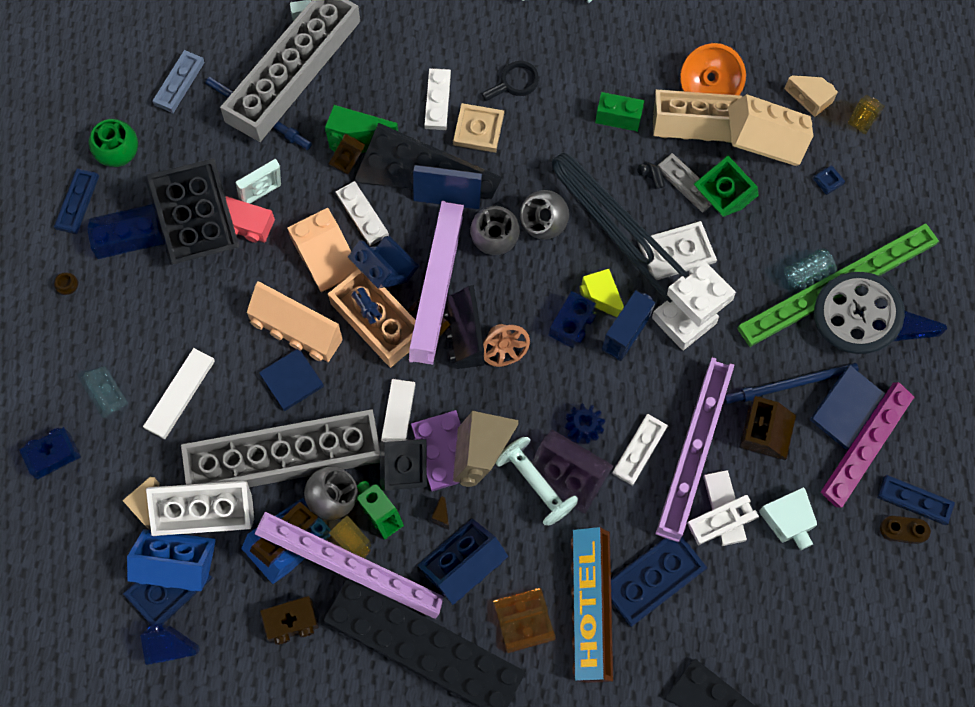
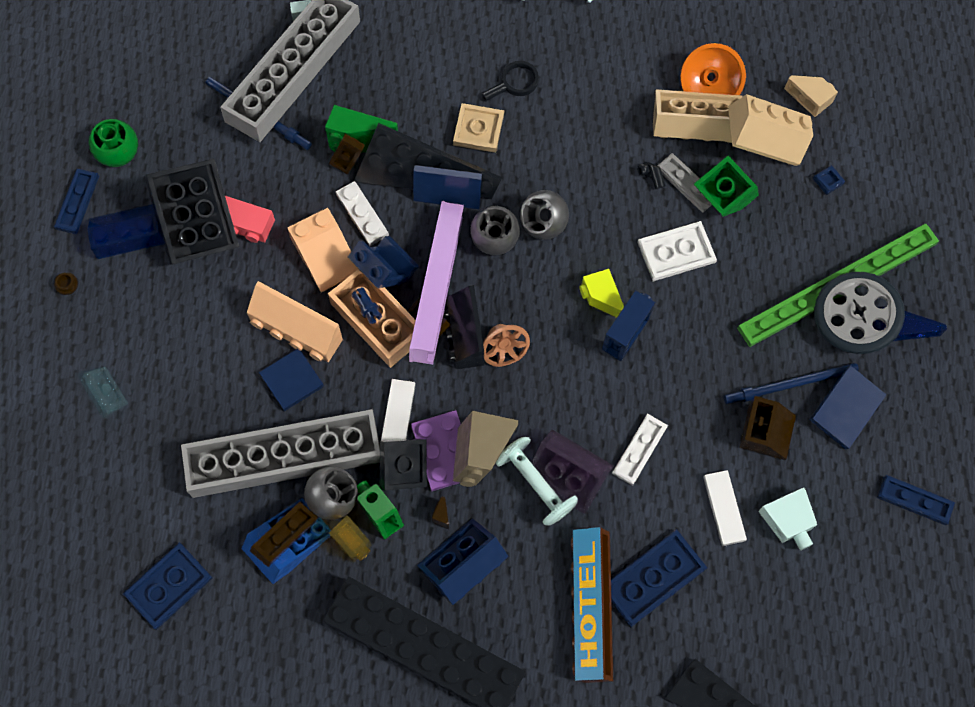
clear blue brick [19,427,81,480] -> none
tan slope [123,477,160,530] -> none
blue slope [127,529,215,591] -> none
clear blue slope [140,623,200,665] -> none
white tile [143,348,215,439] -> none
white slope [146,481,254,536] -> none
sand blue plate [153,50,205,113] -> none
light aqua tile [236,159,281,204] -> none
lavender tile [255,512,444,619] -> none
dark brown brick [260,596,319,645] -> none
white plate [425,69,451,130] -> none
clear orange slope [494,588,555,653] -> none
clear blue brick [549,291,597,348] -> none
piece [552,152,736,350] -> none
clear blue gear [565,403,605,444] -> none
green brick [595,92,644,132] -> none
lavender tile [655,358,734,542] -> none
white plate [687,495,759,545] -> none
clear light blue piece [784,248,837,290] -> none
magenta plate [820,382,914,508] -> none
clear yellow slope [848,95,885,134] -> none
dark brown plate [880,516,931,544] -> none

